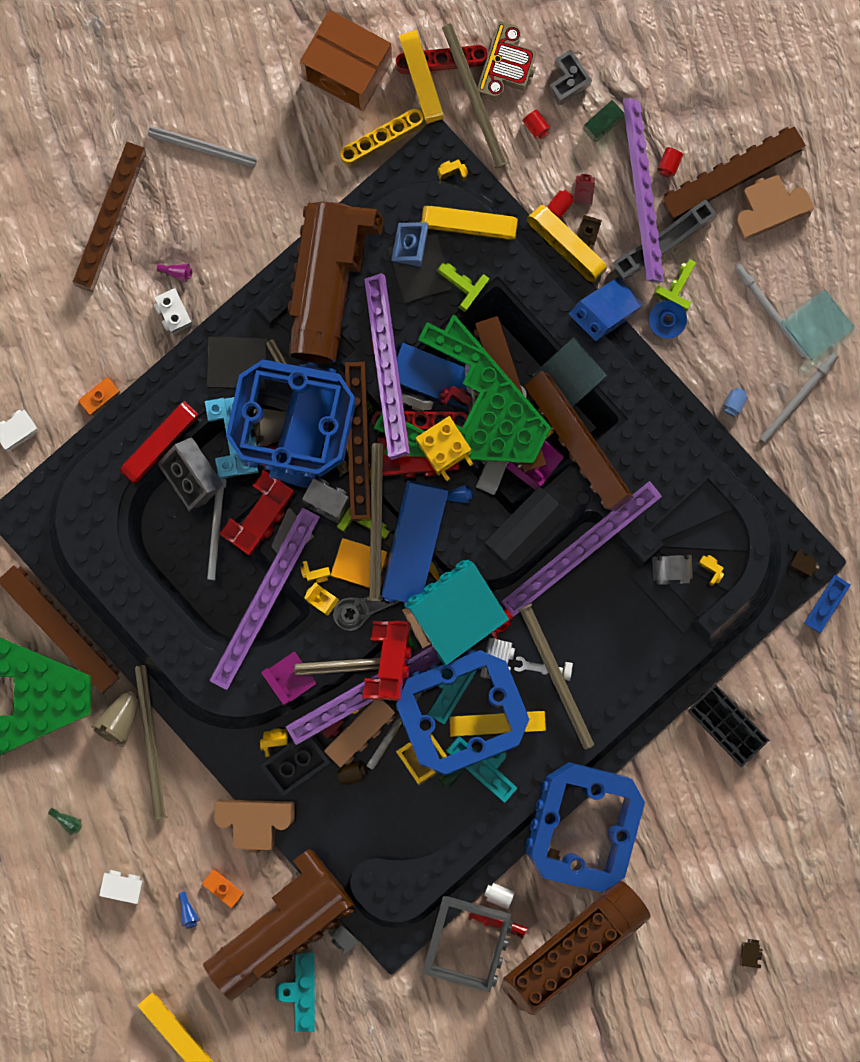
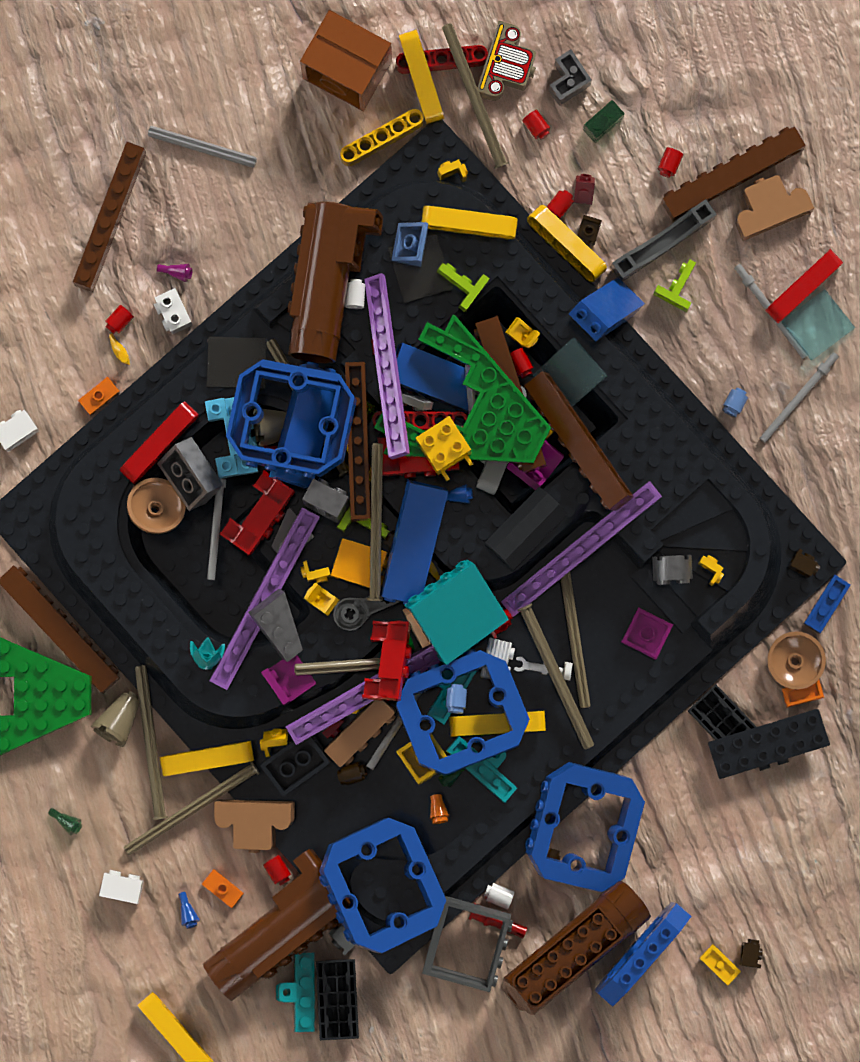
dark red bracket [439,386,472,406] -> none
medium lavender plate [623,98,664,284] -> none
blue dish [649,300,687,338] -> none
none -> red brick [105,304,134,334]
none -> yellow bar [109,333,130,365]
none -> dark tan axle [124,761,260,855]
none -> medium nougat dish [127,478,186,534]
none -> yellow beam [159,741,254,776]
none -> teal piece [190,637,225,669]
none -> flat silver wedge [248,589,303,662]
none -> red brick [263,855,291,886]
none -> black piece [316,959,359,1041]
none -> blue panel [319,818,446,953]
none -> white brick [344,279,365,309]
none -> orange cone [430,794,449,824]
none -> medium blue brick [446,684,467,714]
none -> yellow bracket [505,317,540,348]
none -> red brick [510,348,534,379]
none -> dark tan axle [554,555,590,708]
none -> blue panel [594,902,692,1007]
none -> magenta tile [621,607,673,660]
none -> yellow plate [699,944,741,986]
none -> black bracket [708,709,830,779]
none -> red beam [765,249,844,324]
none -> medium nougat dish [767,631,826,690]
none -> orange plate [781,680,824,708]

